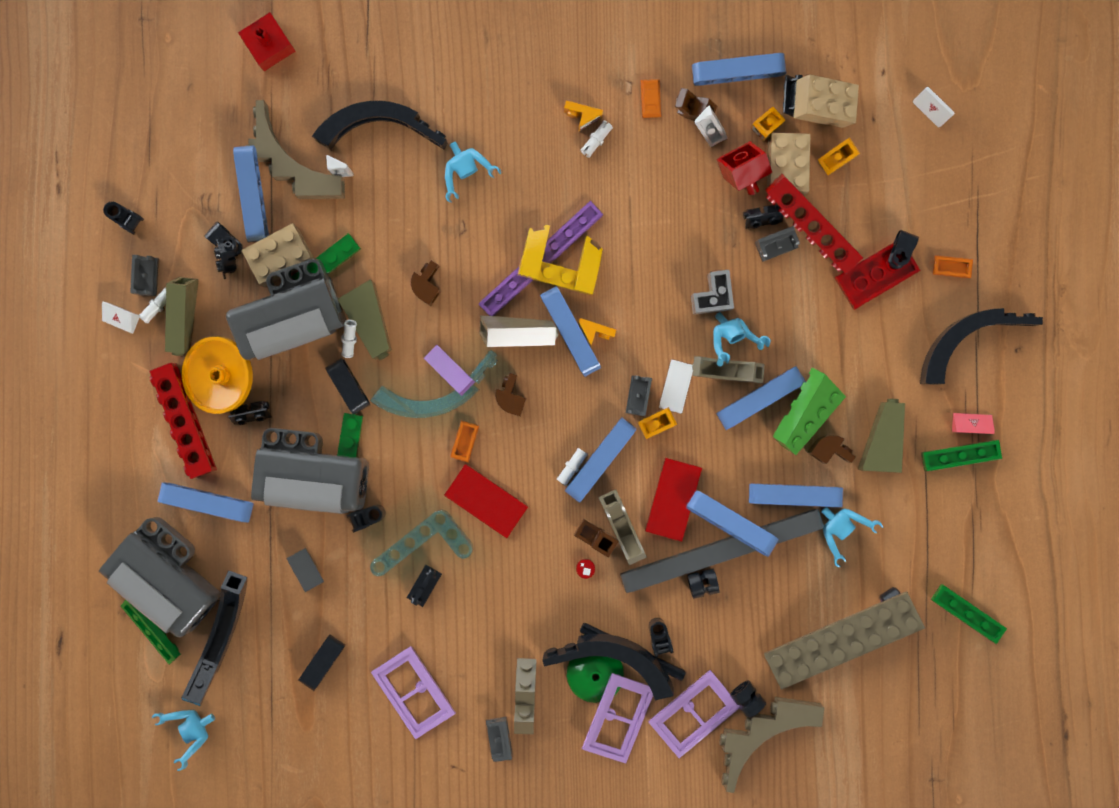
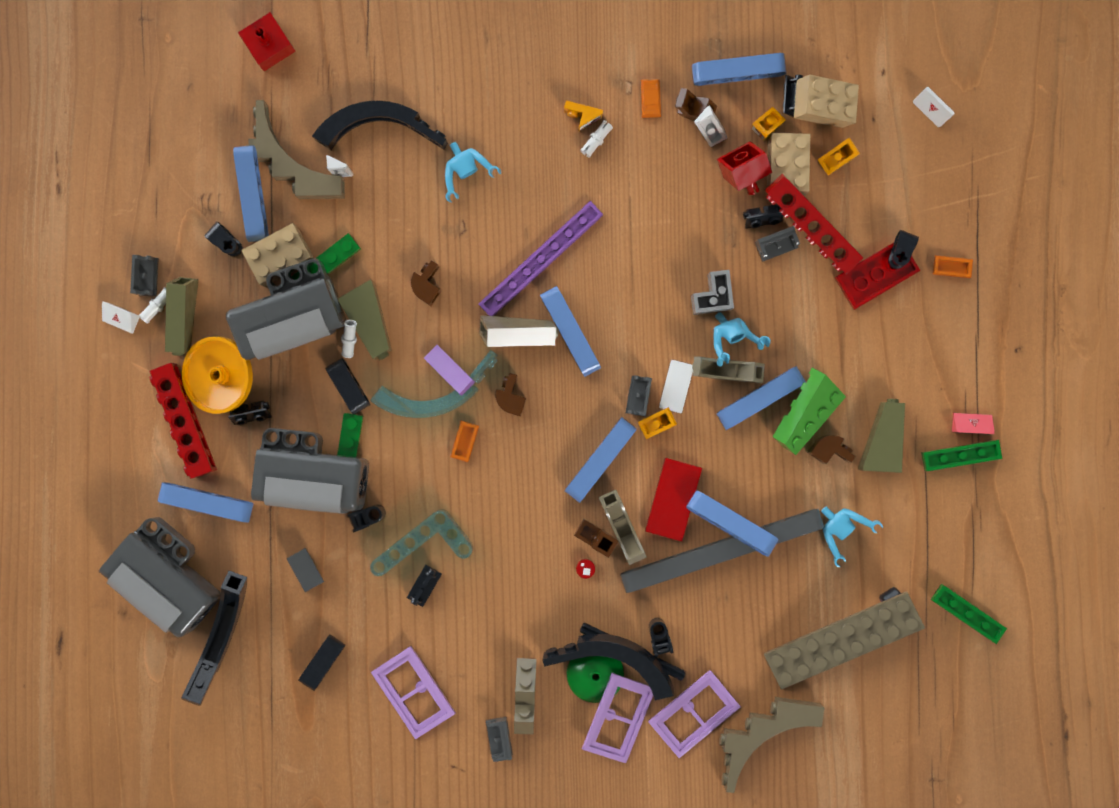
black piece [103,201,144,235] -> none
green plate [121,600,181,665] -> none
medium azure piece [152,710,215,771] -> none
black hinge [214,239,237,279] -> none
red tile [444,464,529,538] -> none
yellow wedge [517,225,603,295] -> none
white pin [556,448,588,486] -> none
light orange slope [579,318,616,347] -> none
black wheel [687,568,720,599] -> none
black wheel [730,680,766,718] -> none
medium blue beam [749,484,843,507] -> none
black arch [920,308,1043,385] -> none

